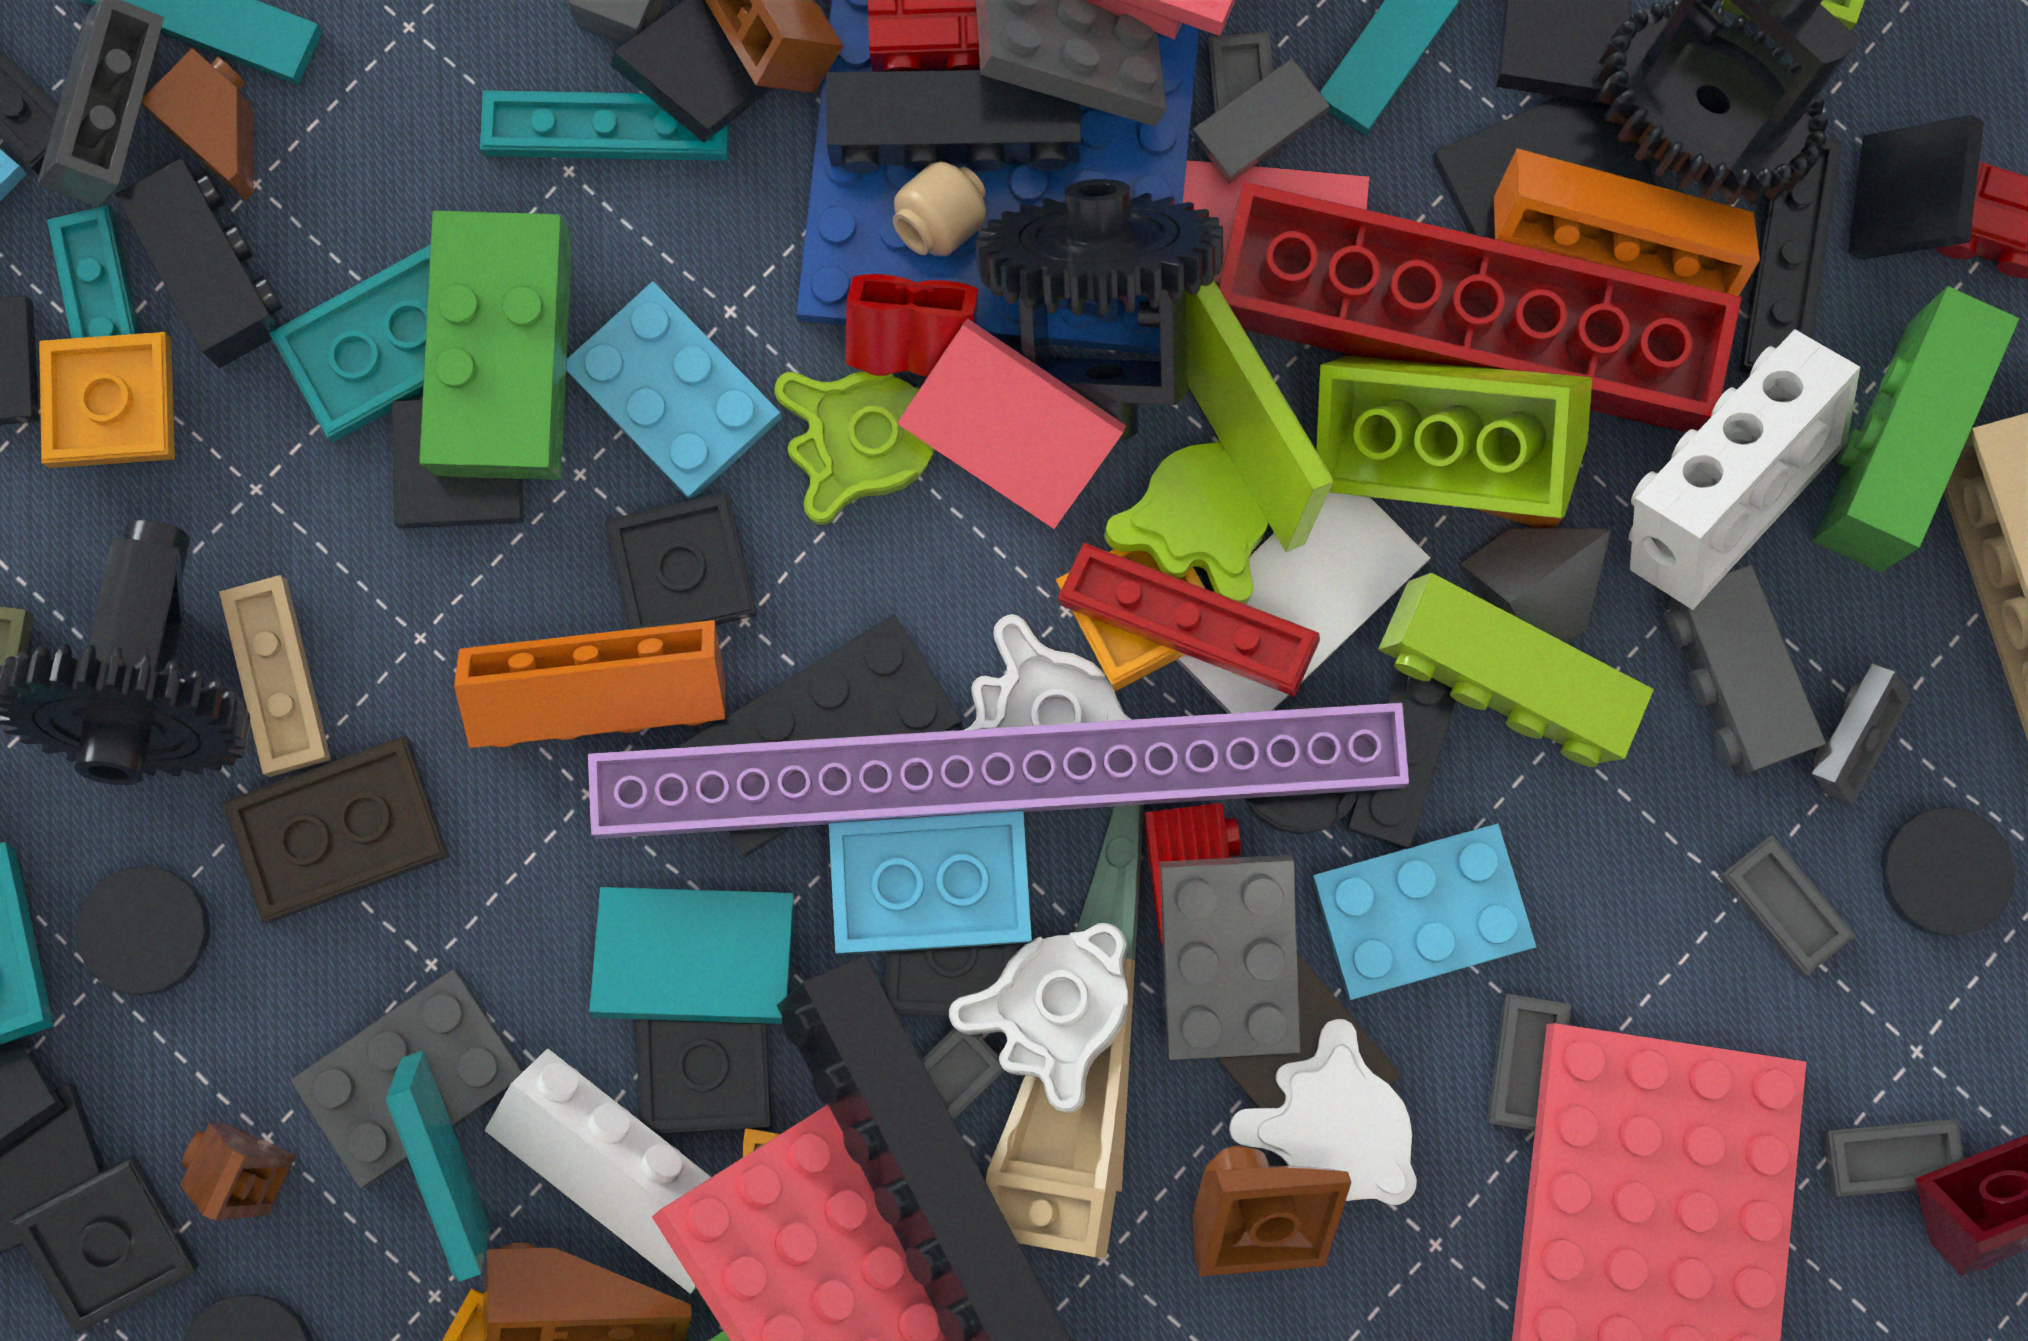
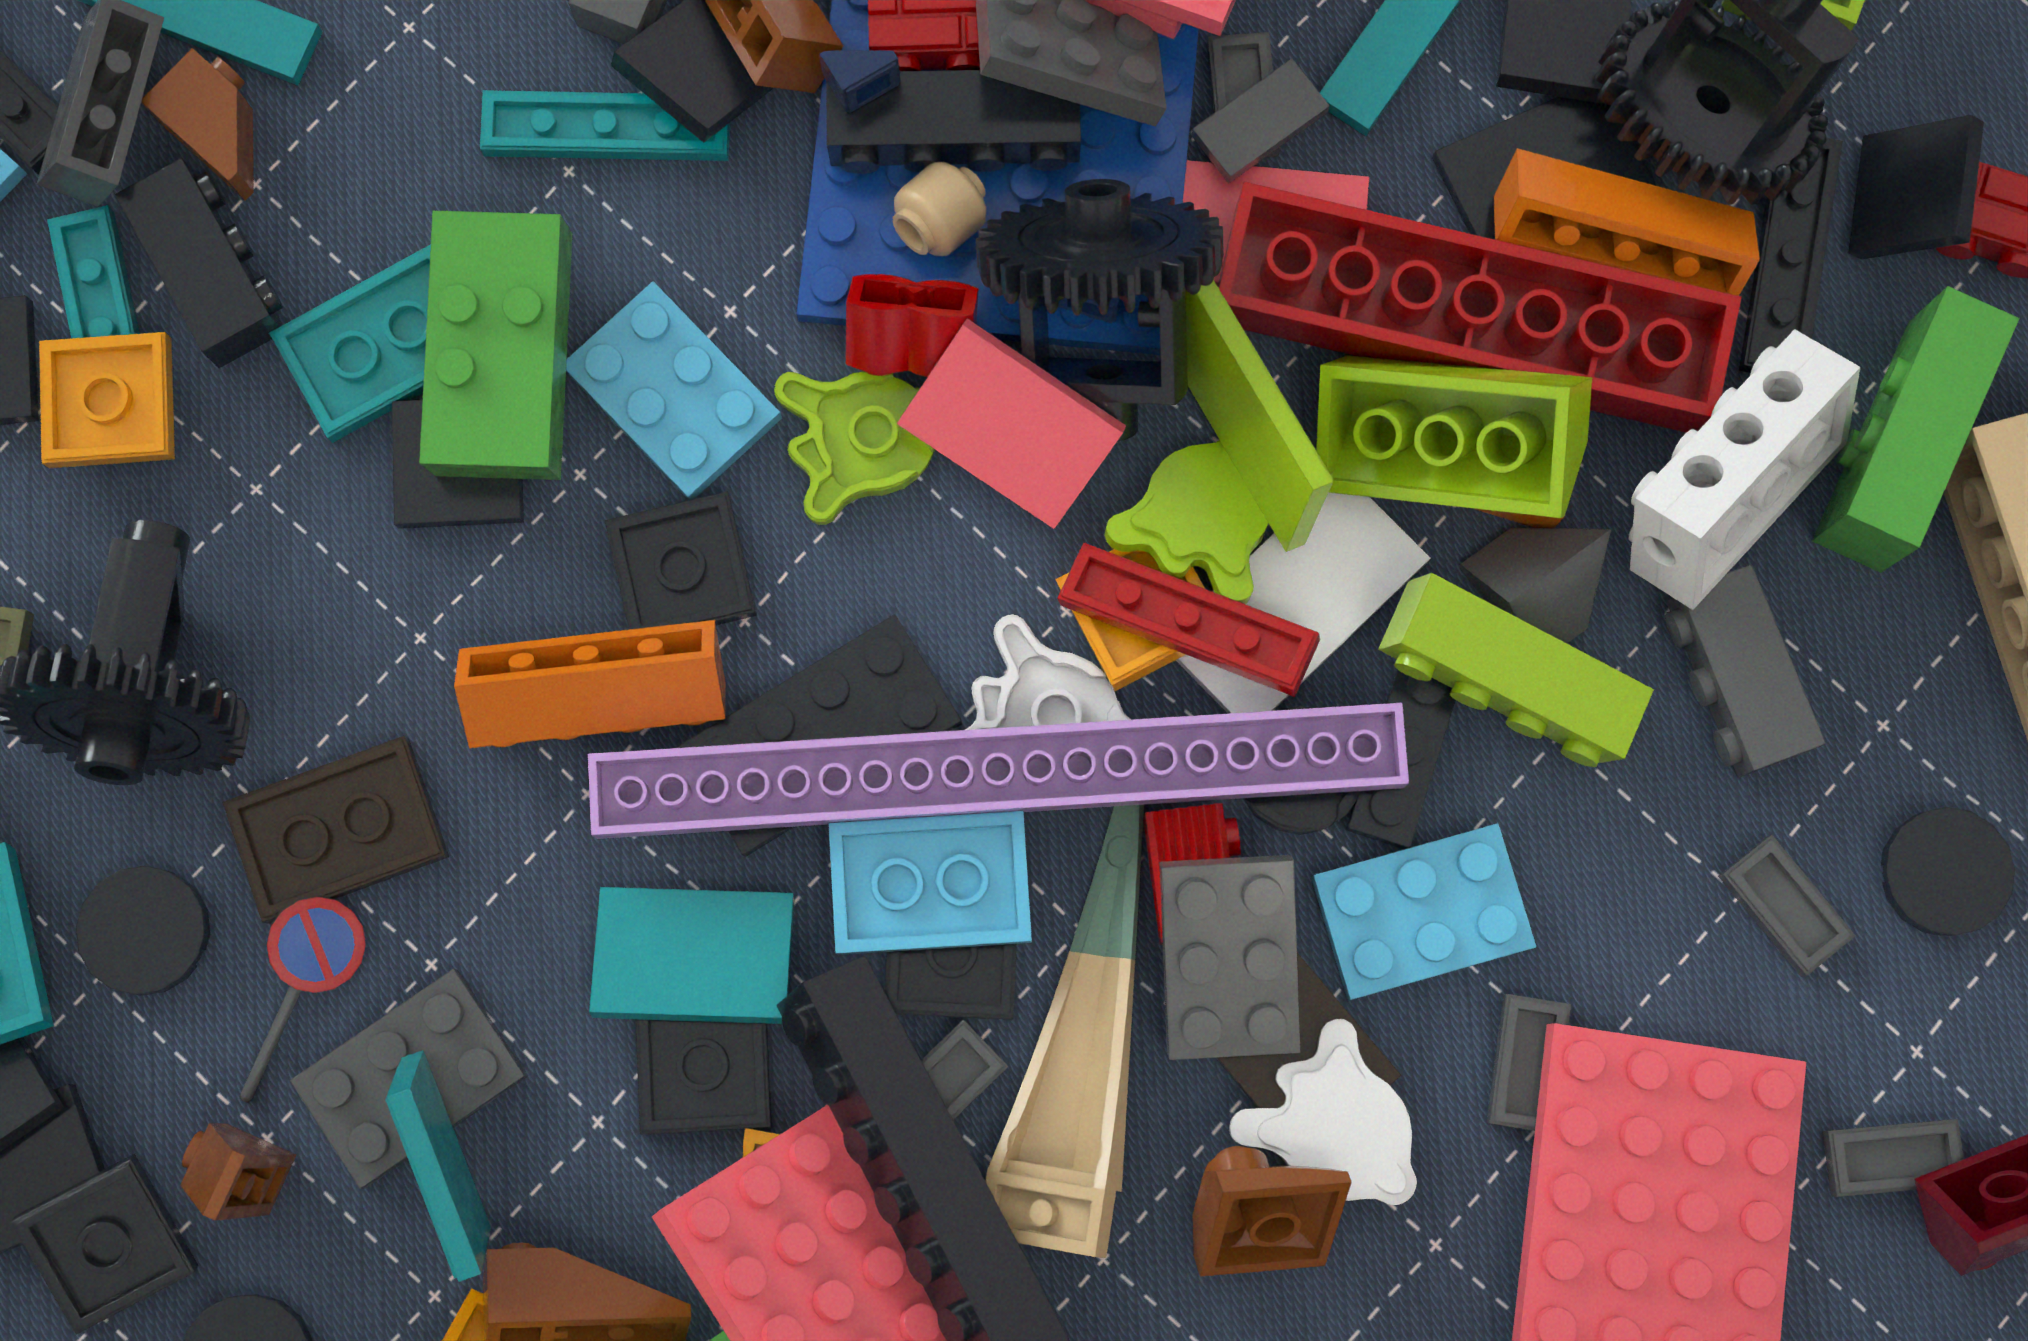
tan plate [219,575,331,777] -> none
white brick [484,1049,711,1294] -> none
white tile [949,923,1129,1113] -> none
dark grey plate [1812,664,1911,807] -> none
none -> piece [240,896,366,1102]
none -> dark blue slope [819,51,901,113]

